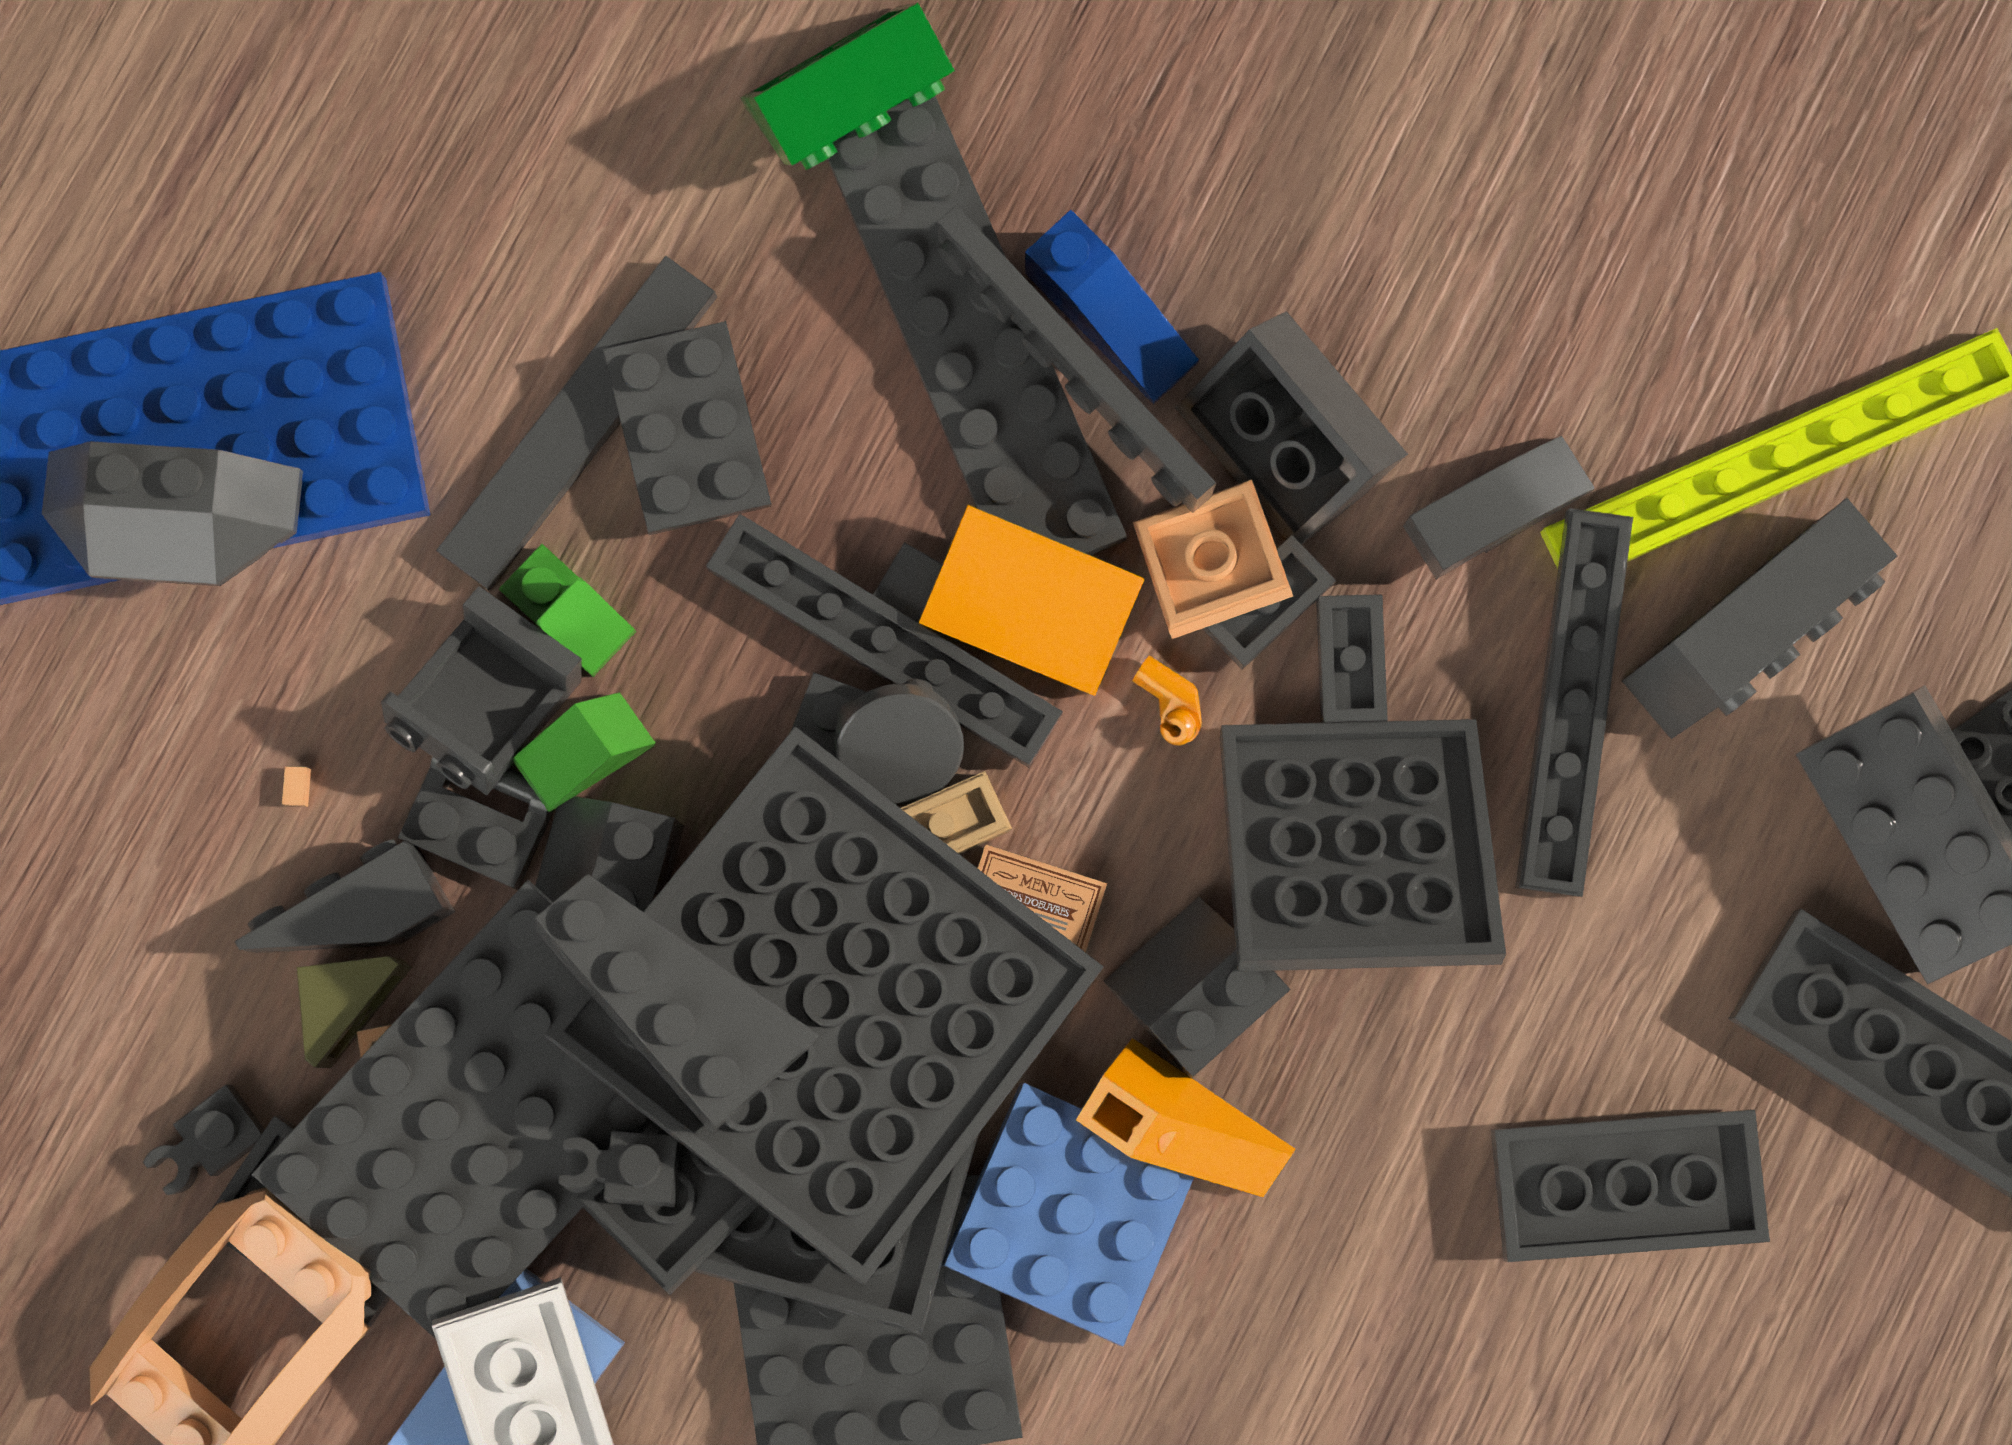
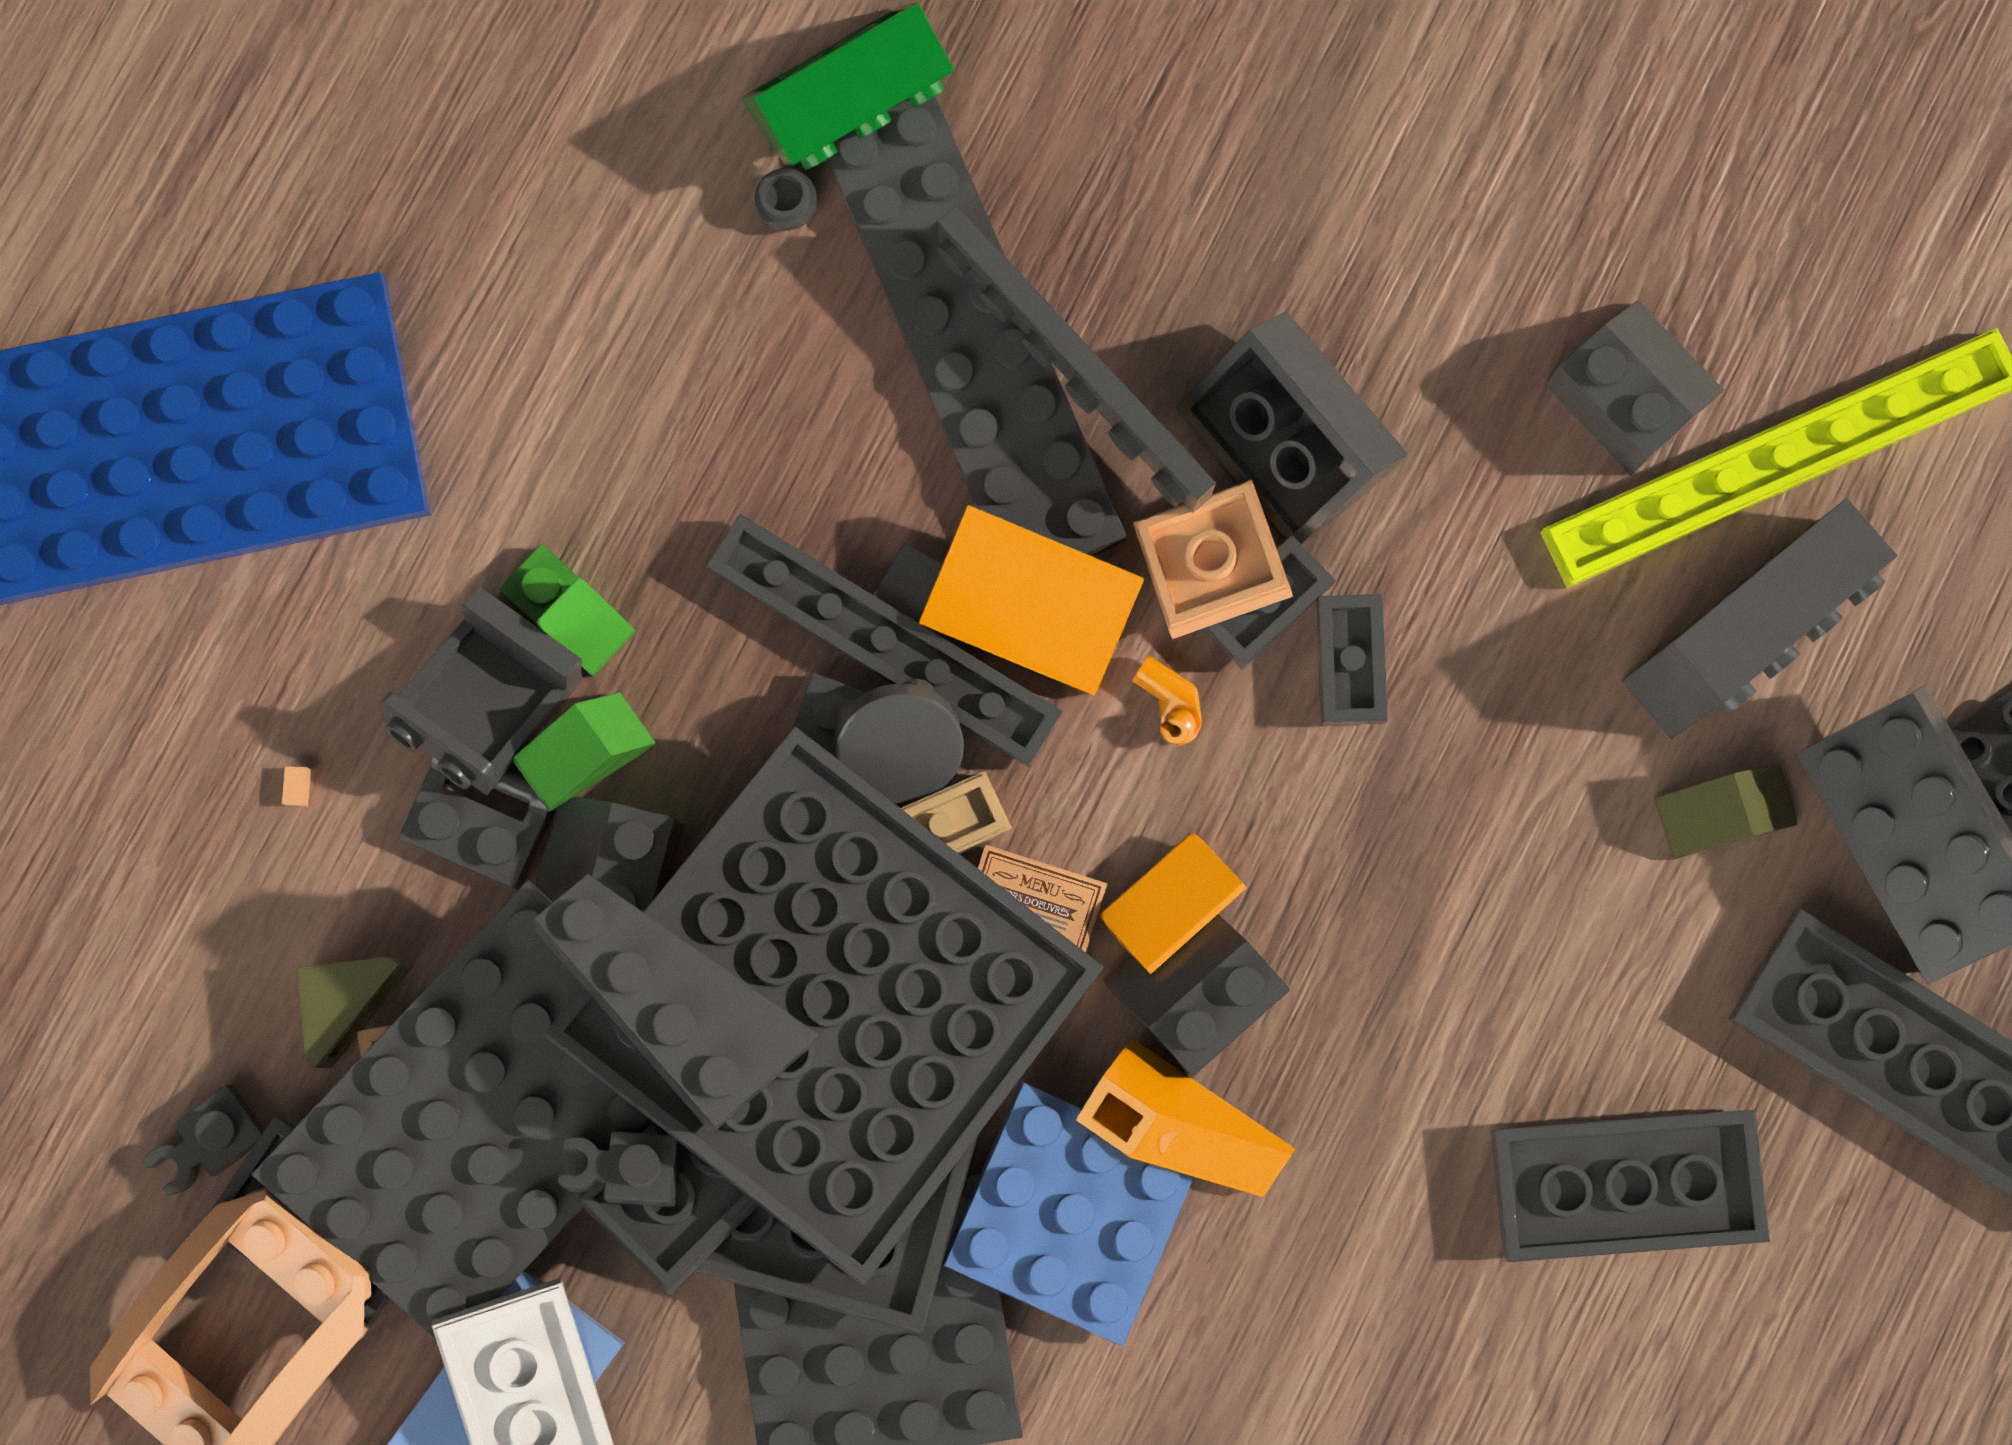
dark grey wedge [42,441,303,586] -> none
dark grey slope [234,839,455,953] -> none
dark grey tile [436,256,717,591] -> none
dark grey plate [603,321,771,535] -> none
blue slope [1025,210,1199,405] -> none
dark grey plate [1219,719,1506,971] -> none
dark grey slope [1403,436,1595,580] -> none
dark grey tile [1515,508,1633,897] -> none
none -> dark grey plate [755,168,817,231]
none -> light orange slope [1100,833,1246,974]
none -> dark grey slope [1546,301,1724,475]
none -> olive slope [1654,764,1798,860]

